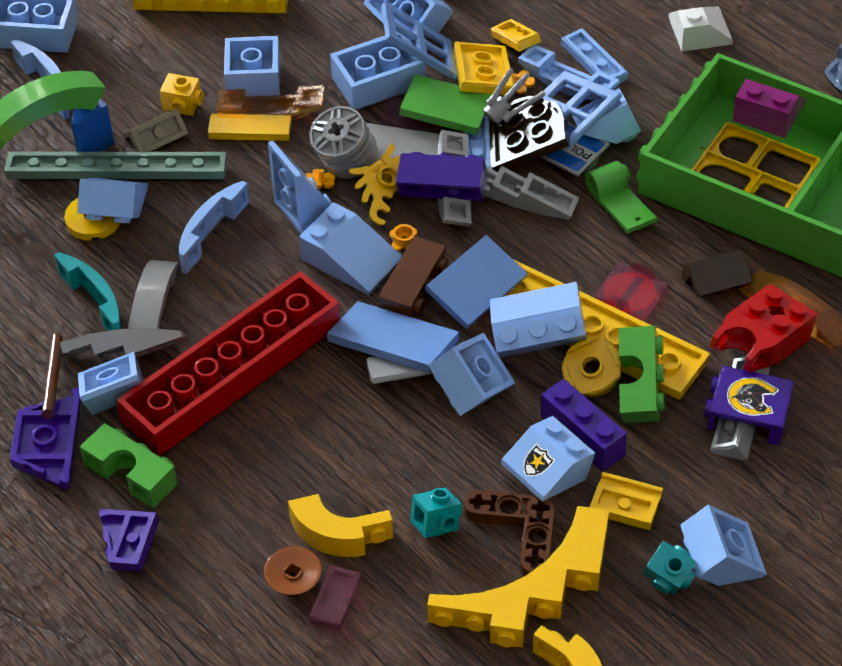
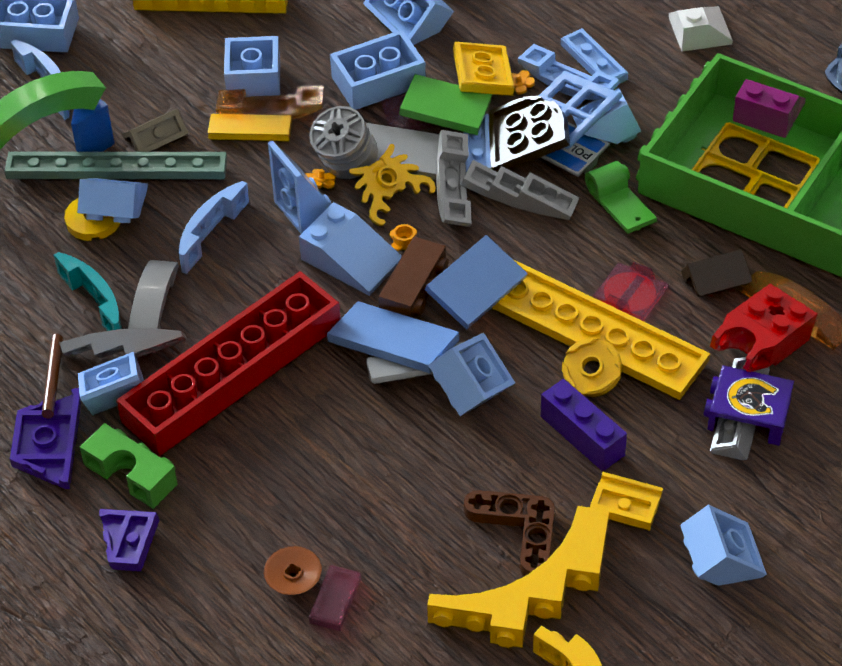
yellow brick [160,73,204,116] -> none
yellow arch [288,494,393,557] -> none
medium blue window [381,1,458,80] -> none
dark purple brick [396,152,487,201] -> none
teal brick [410,487,462,538] -> none
light grey plant [483,68,546,125] -> none
yellow plate [490,19,541,52] -> none
light blue slope [490,282,588,358] -> none
light blue slope [501,416,595,502] -> none
bright green arch [619,326,665,423] -> none
teal brick [641,540,696,595] -> none

